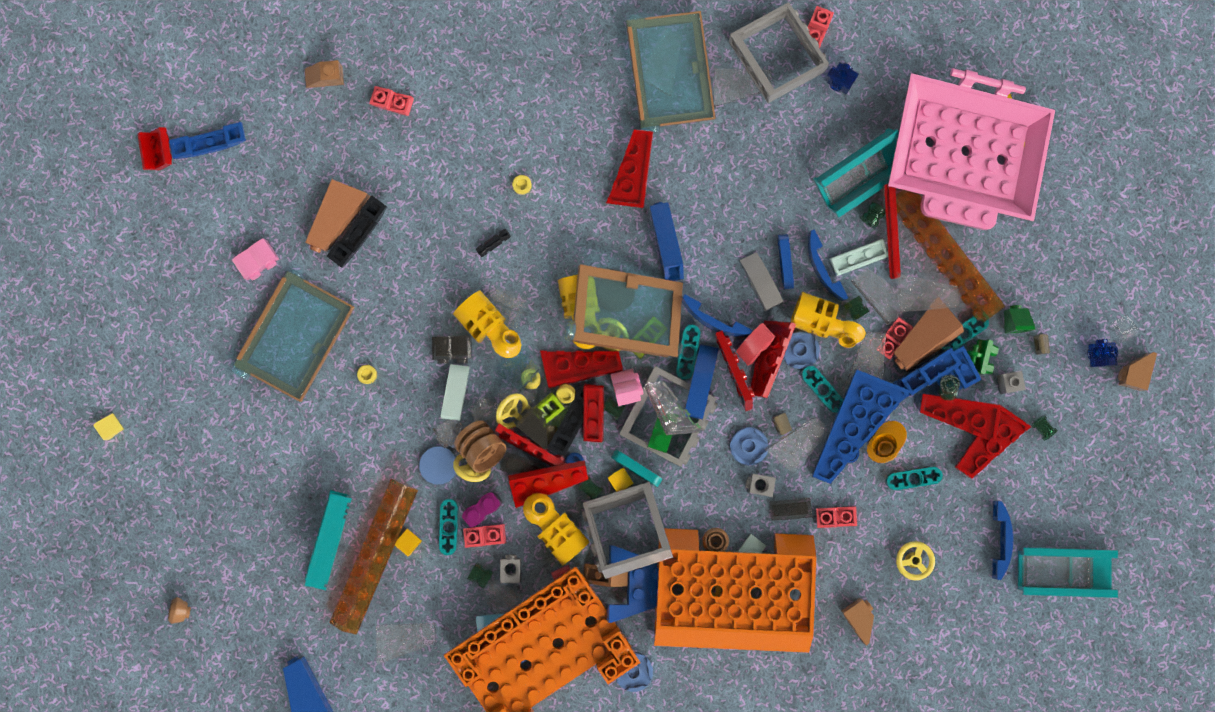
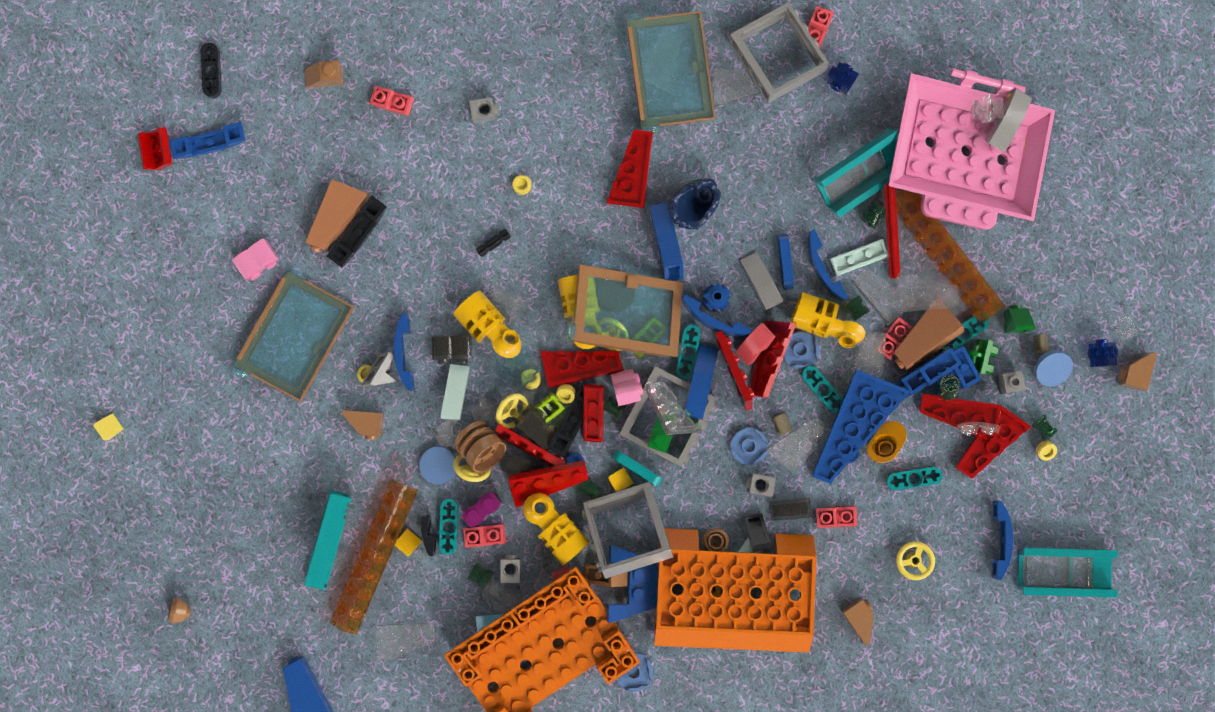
none -> black beam [201,43,222,98]
none -> medium nougat slope [342,410,384,440]
none -> light grey slope [361,352,396,387]
none -> blue slope [394,313,415,391]
none -> black slope [421,515,437,557]
none -> light grey brick [469,97,499,124]
none -> dark blue hair [668,178,721,230]
none -> blue brick [703,283,731,312]
none -> black tile [743,513,772,552]
none -> clear slope [956,421,1001,436]
none -> clear brick [971,95,1004,123]
none -> light grey slope [985,88,1032,152]
none -> medium blue tile [1034,350,1073,386]
none -> light yellow tile [1036,440,1057,461]

